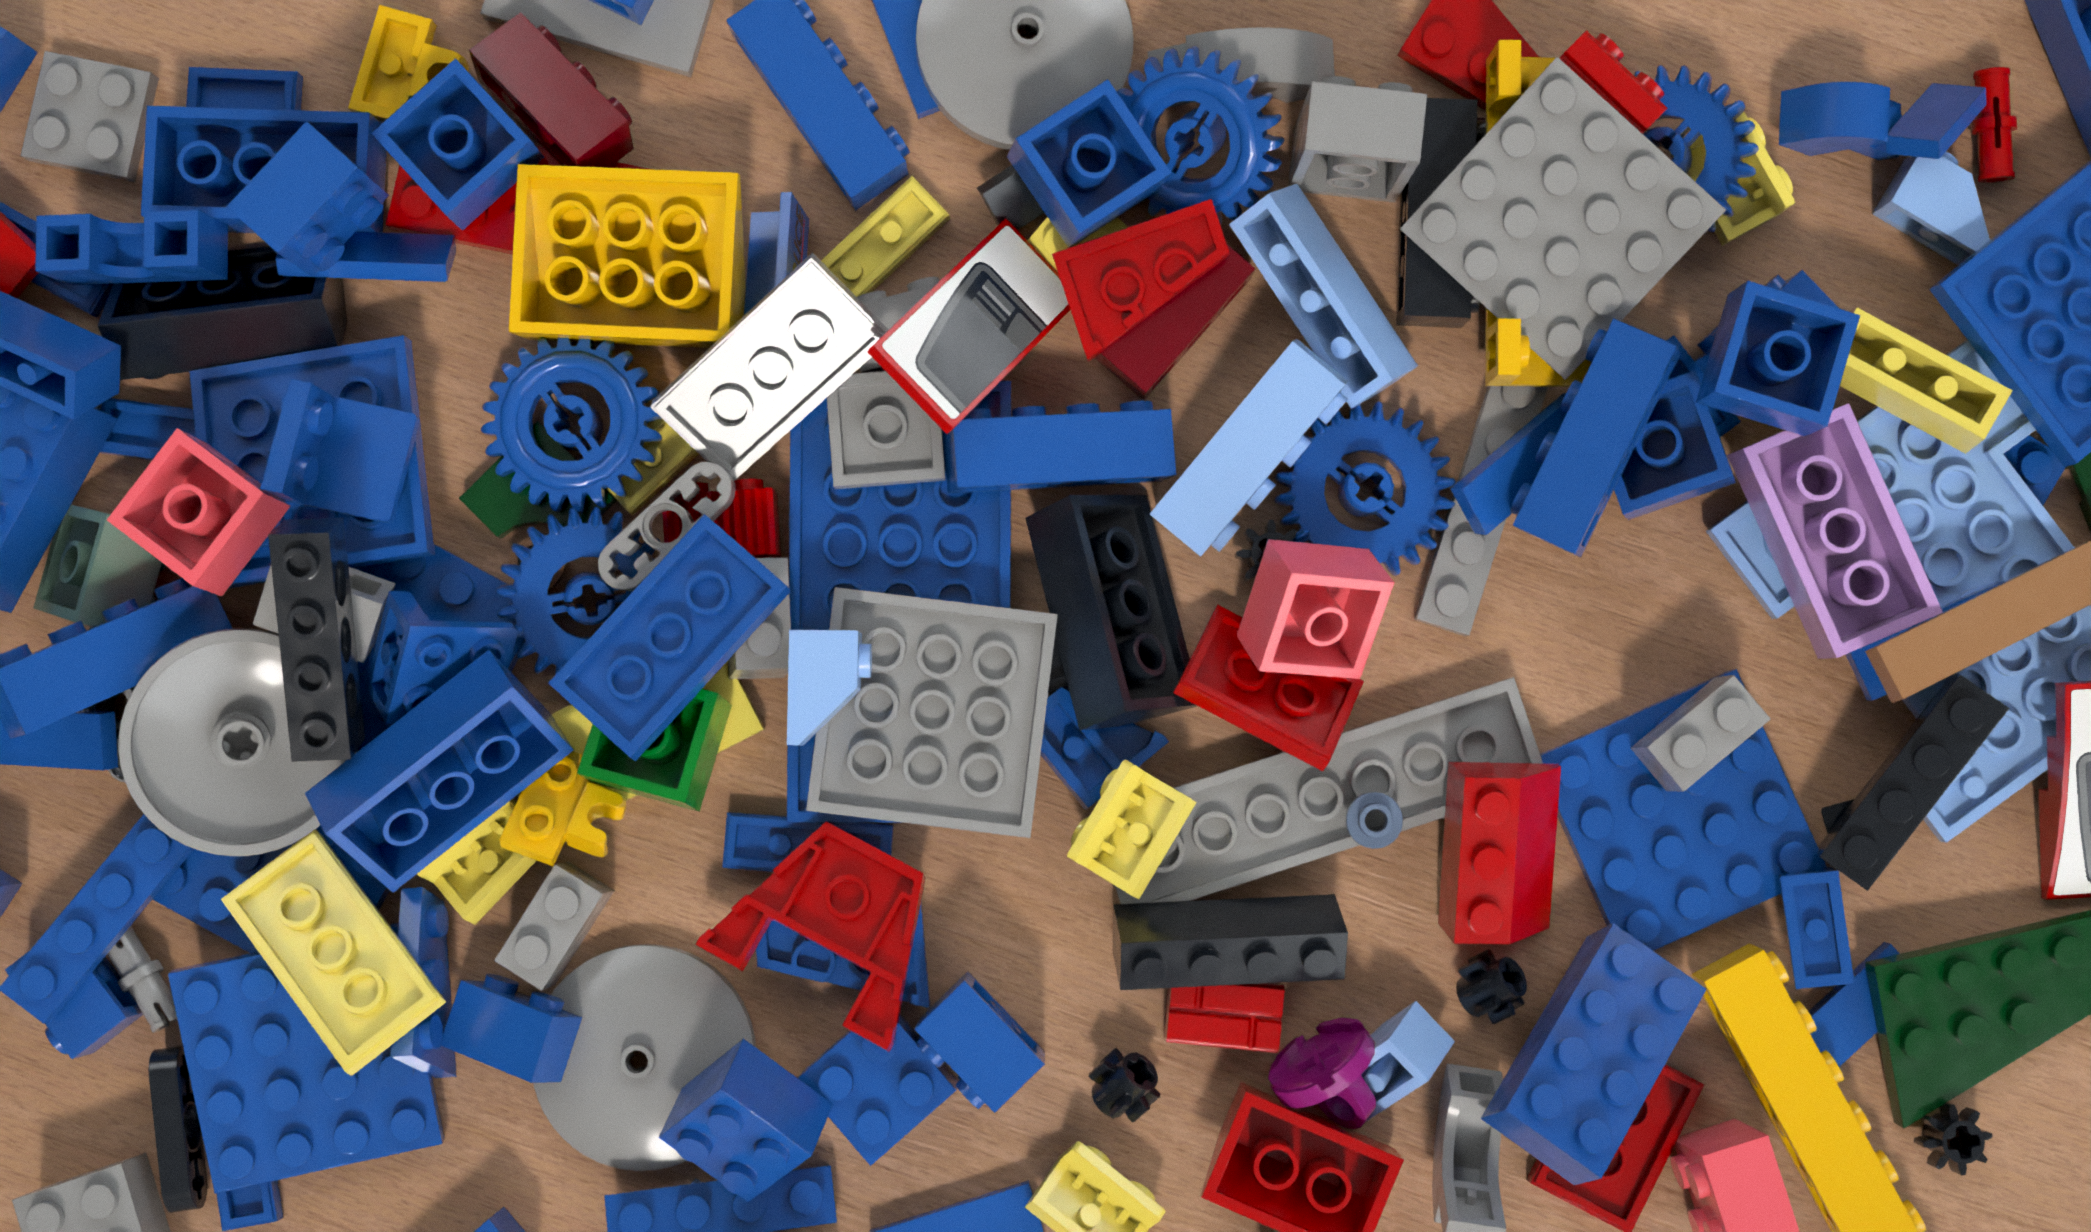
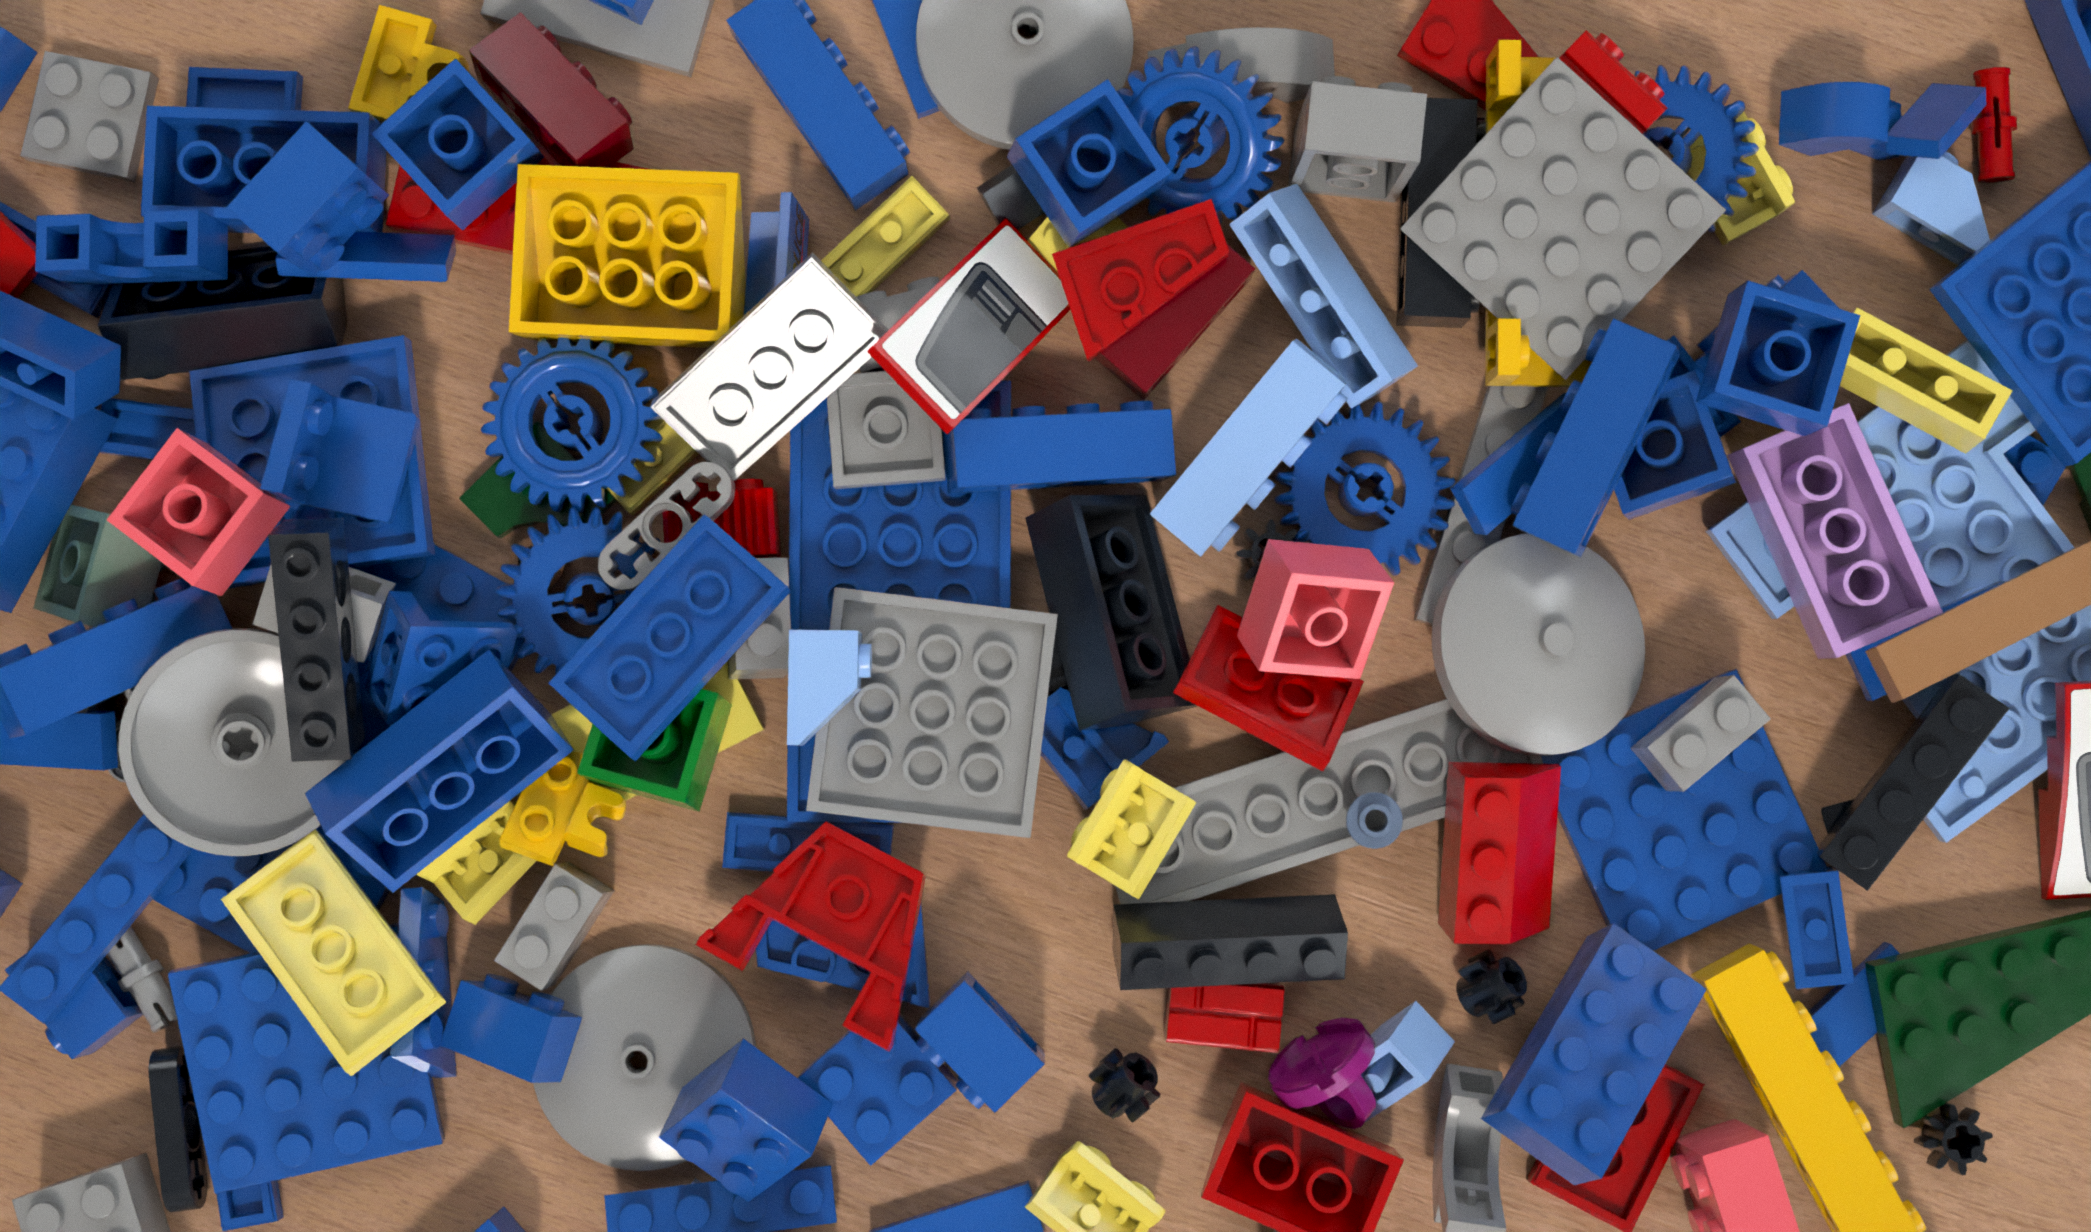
none -> light grey dish [1432,534,1645,756]

